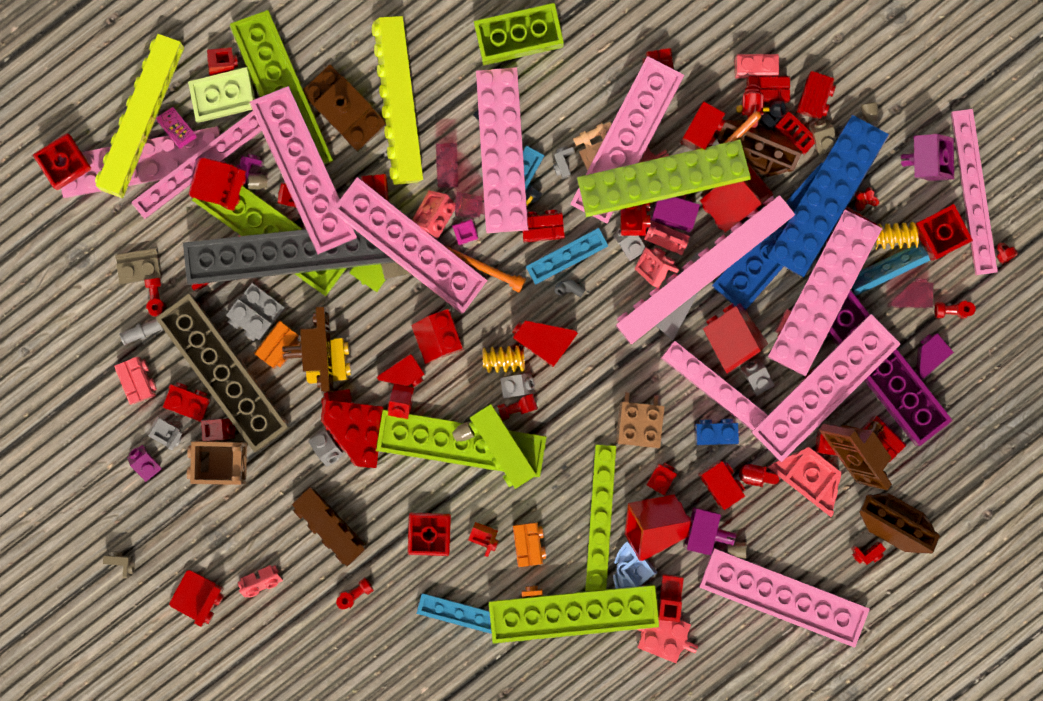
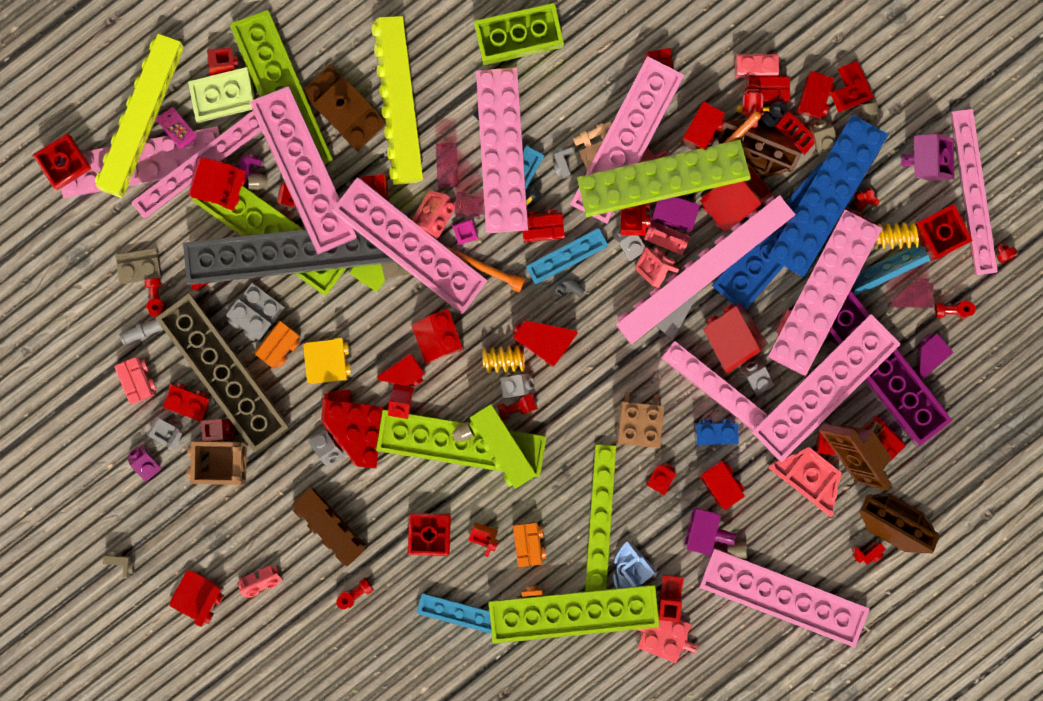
reddish brown brick [282,307,334,392] -> none
red slope [625,494,692,561] -> none
red arm [739,464,779,487] -> none
none -> red plate [830,61,874,113]

